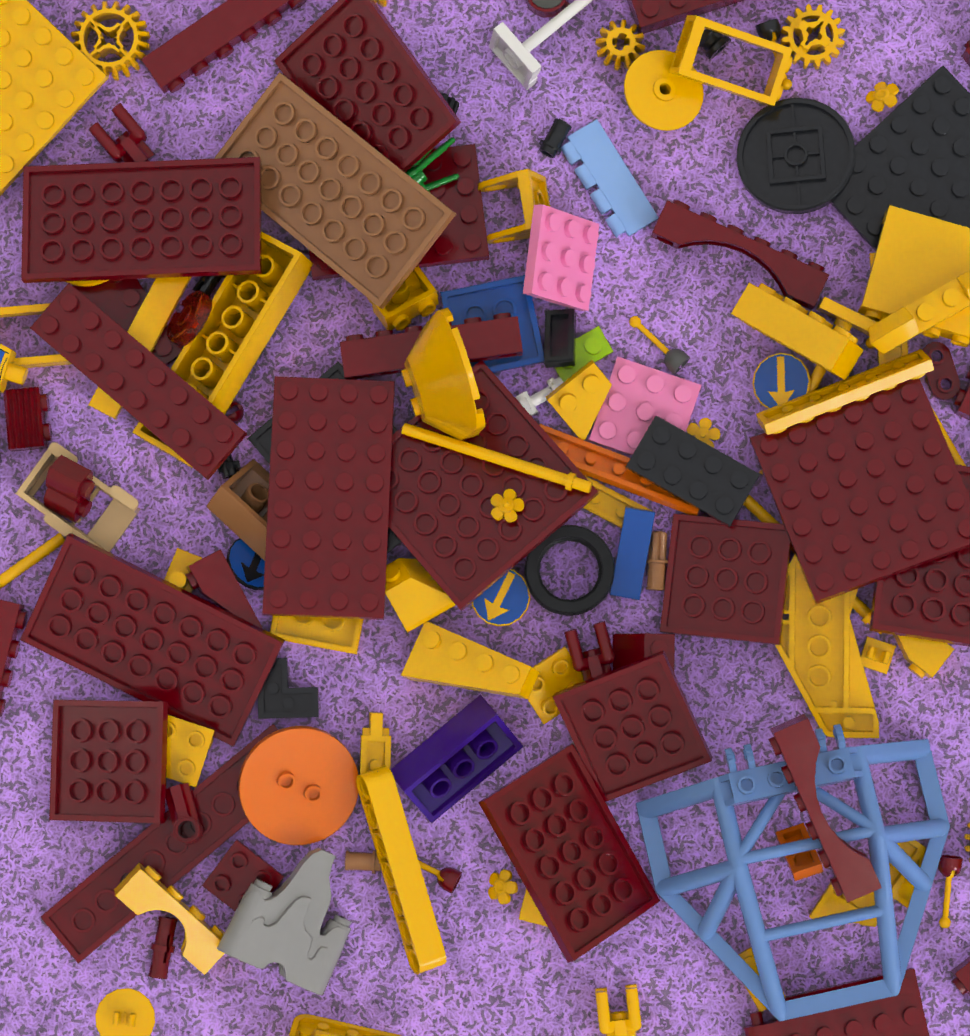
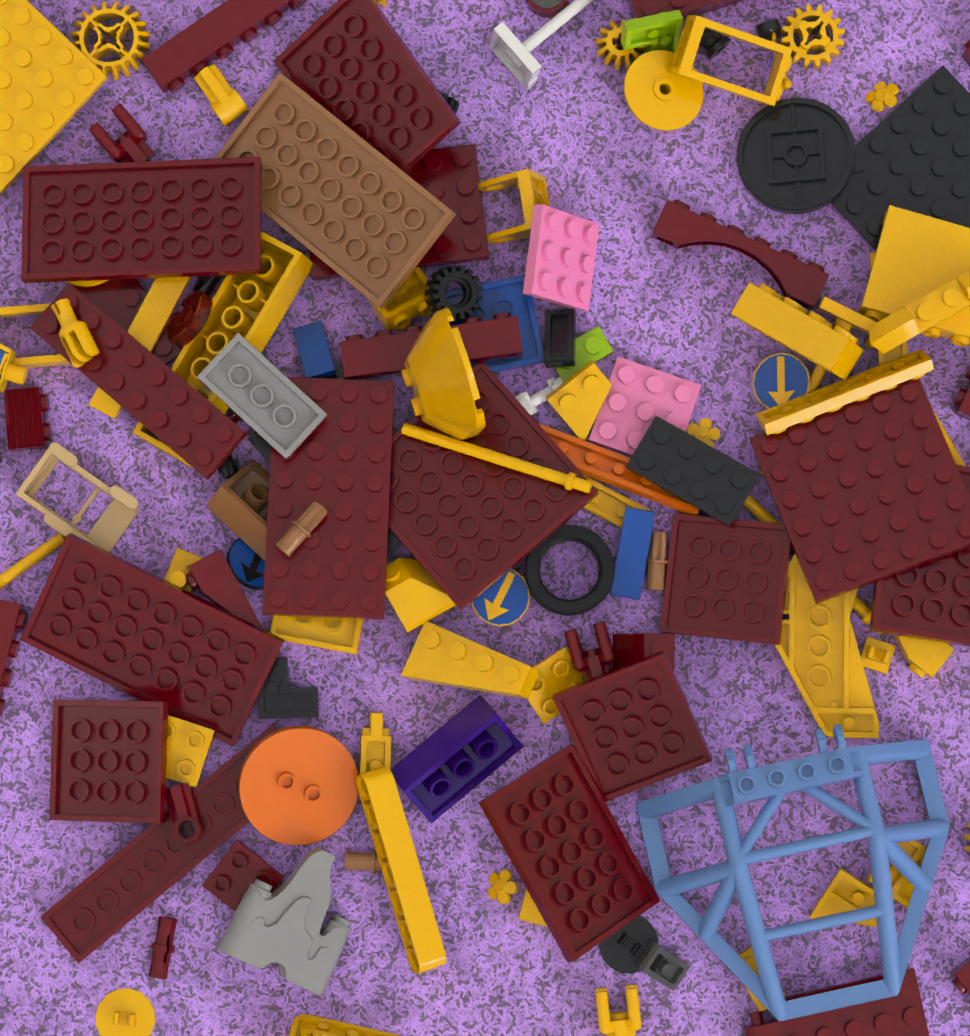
dark red brick [44,455,95,523] -> none
yellow arch [114,863,225,975] -> none
green plant [406,137,459,191] -> none
dark red hinge [418,860,462,894] -> none
yellow plant [490,489,524,523] -> none
black pin [539,118,572,158] -> none
light blue windscreen [560,119,659,238] -> none
hinge [629,316,690,375] -> none
dark red arch [768,714,882,903] -> none
orange tile [775,823,824,881] -> none
dark red plate [922,342,960,400] -> none
hinge [938,855,963,928] -> none
none -> yellow arm [51,298,100,368]
none -> yellow piece [194,64,249,127]
none -> light grey plate [197,333,328,460]
none -> medium nougat axle [275,501,327,557]
none -> blue tile [293,320,337,378]
none -> black tyre [425,265,483,320]
none -> black piece [599,916,658,974]
none -> lime plate [620,10,683,53]
none -> dark grey slope [635,940,690,991]

